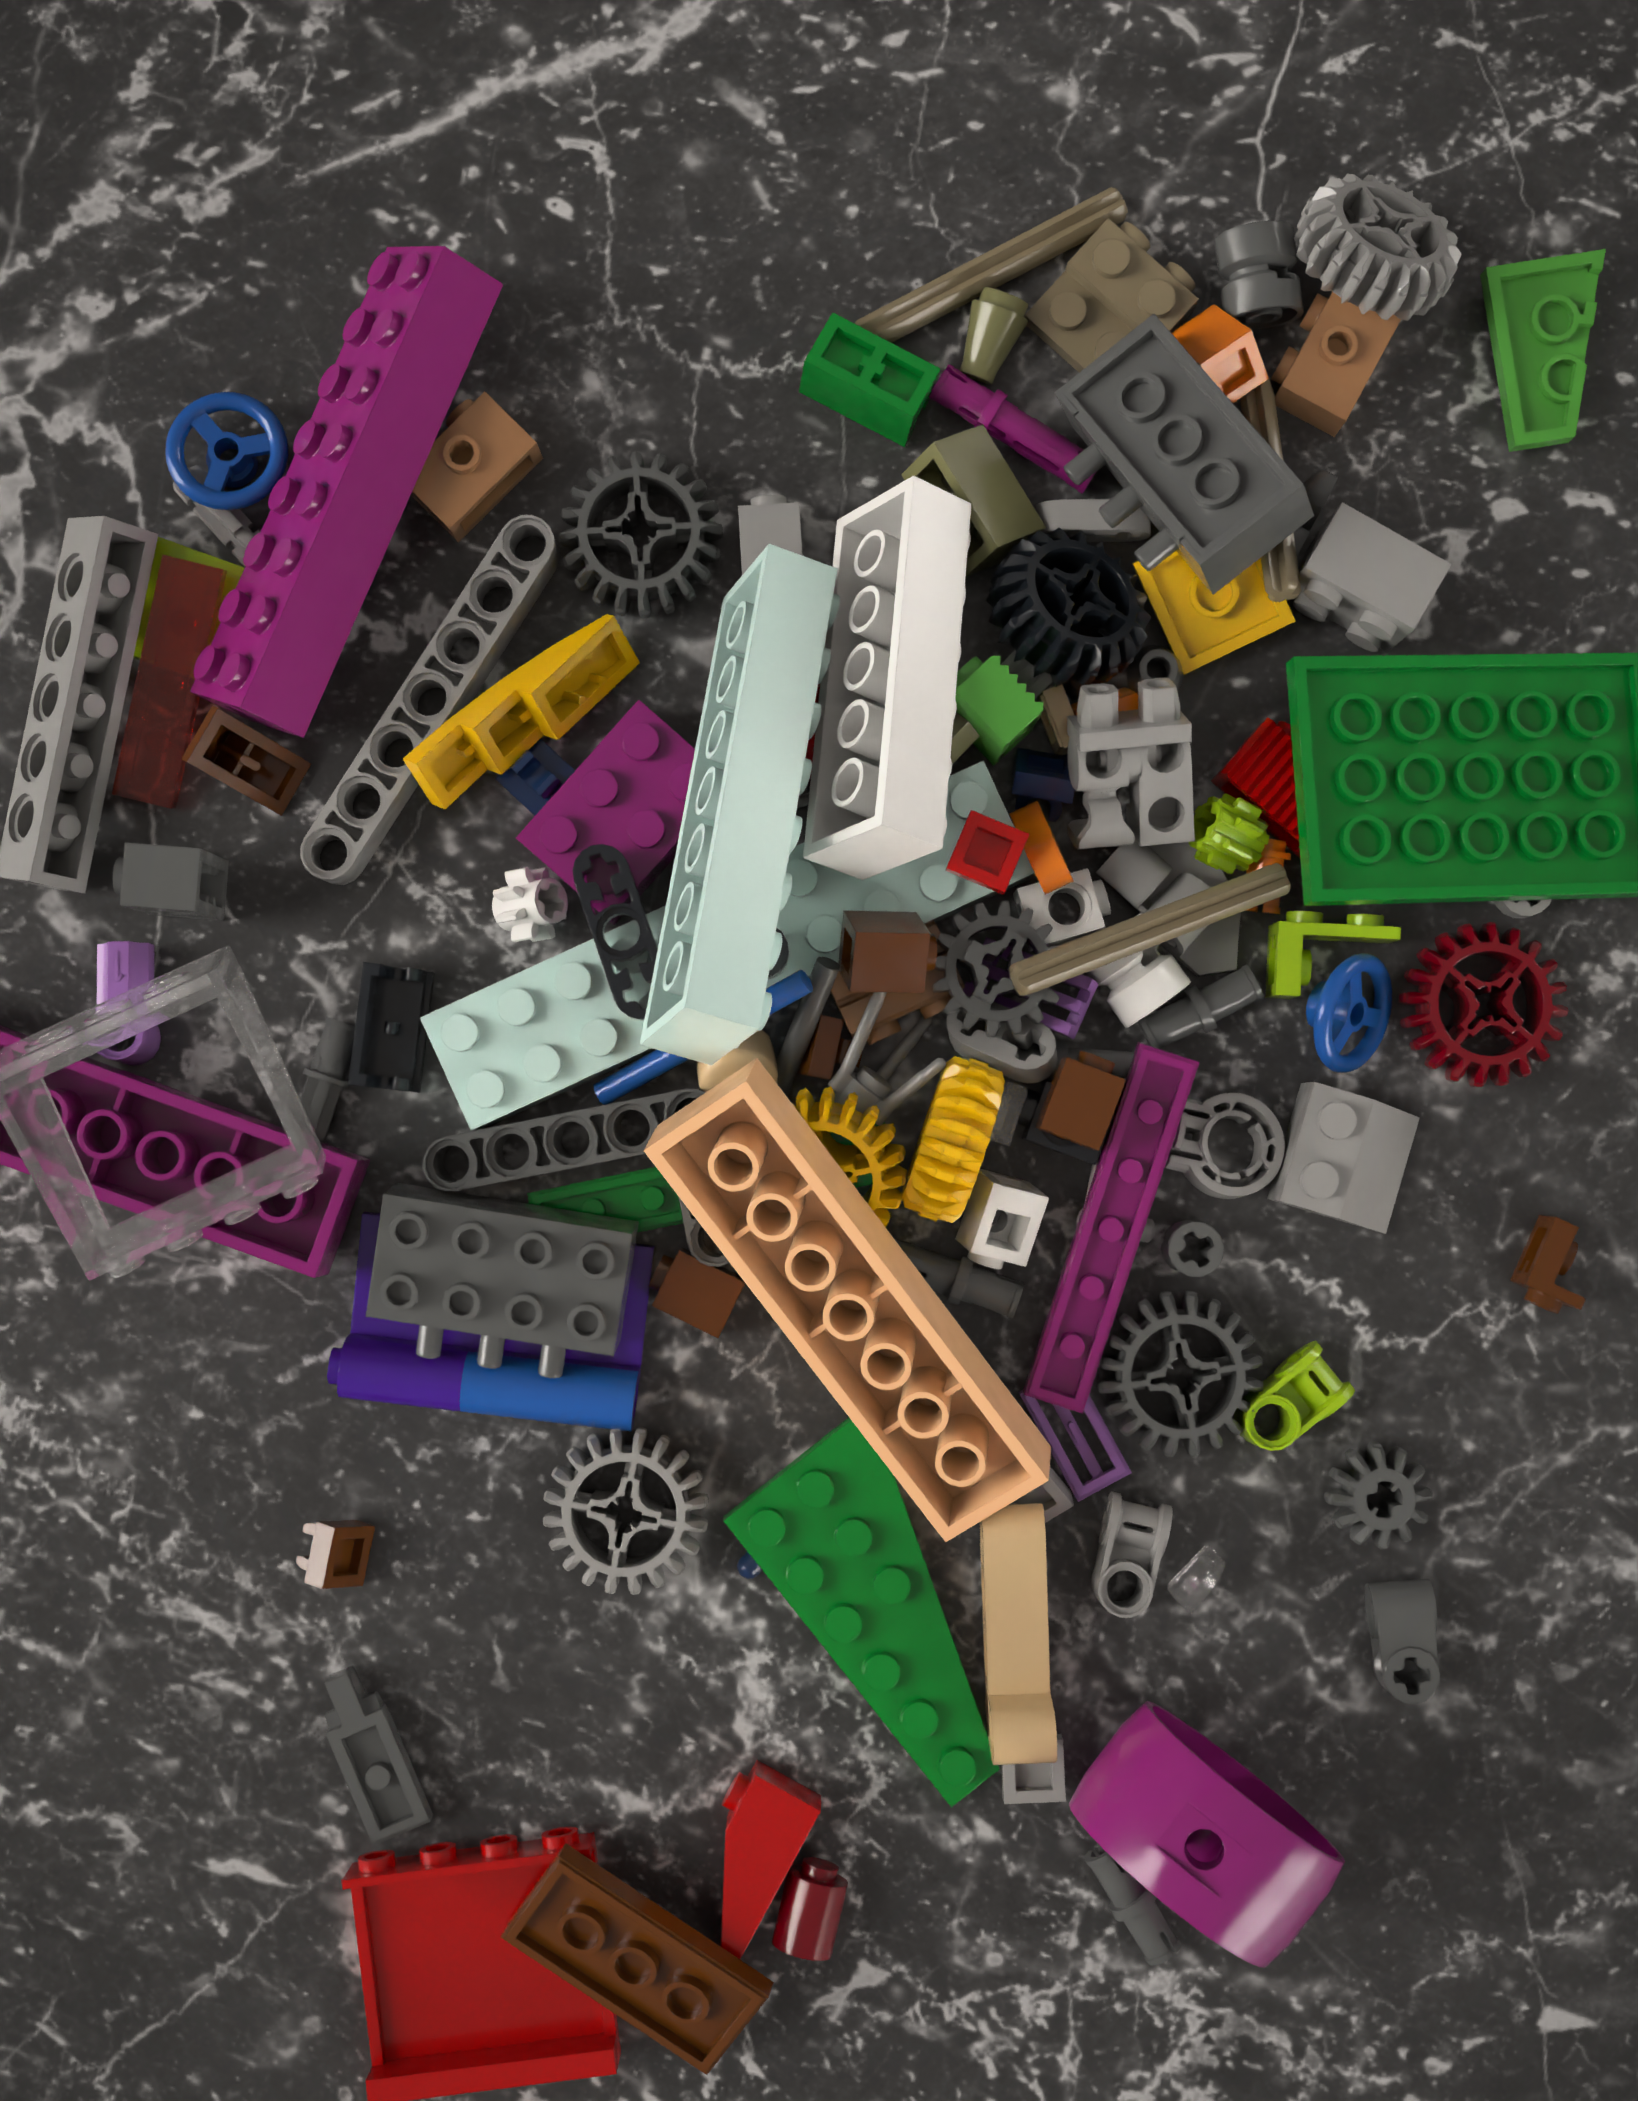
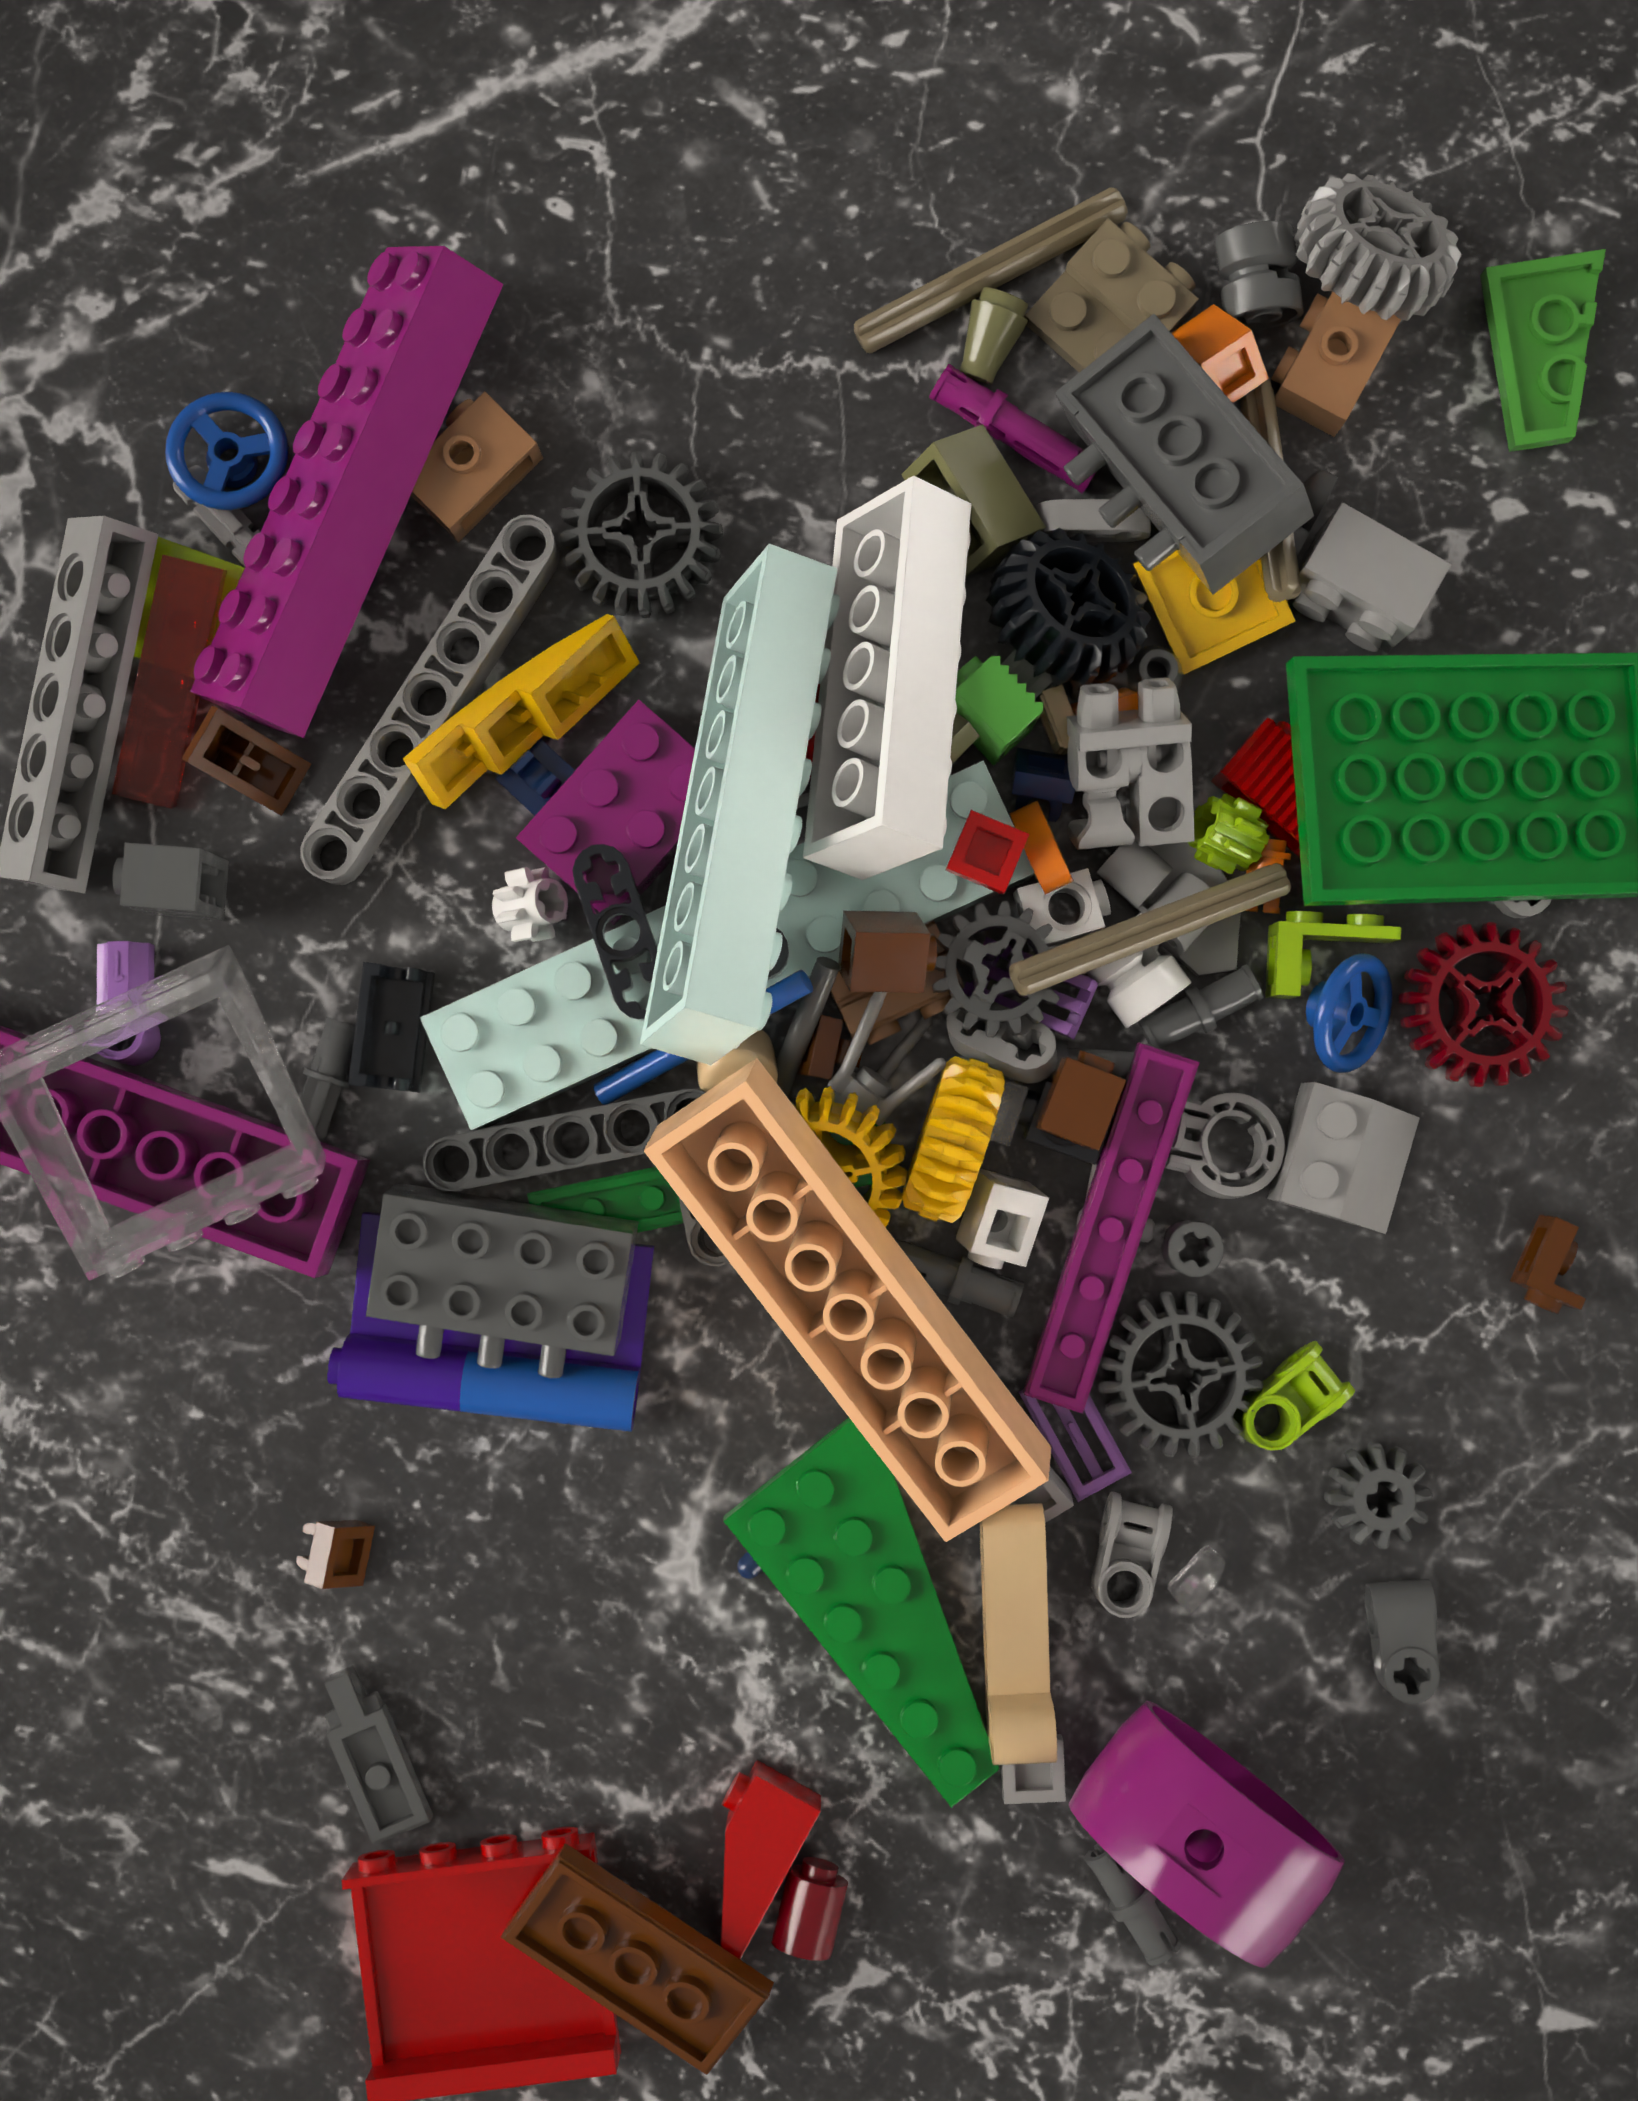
light grey gear [543,1427,709,1595] -> none
reddish brown brick [648,1247,745,1338] -> none
light grey brick [738,495,802,575] -> none
green hinge [799,312,941,447] -> none

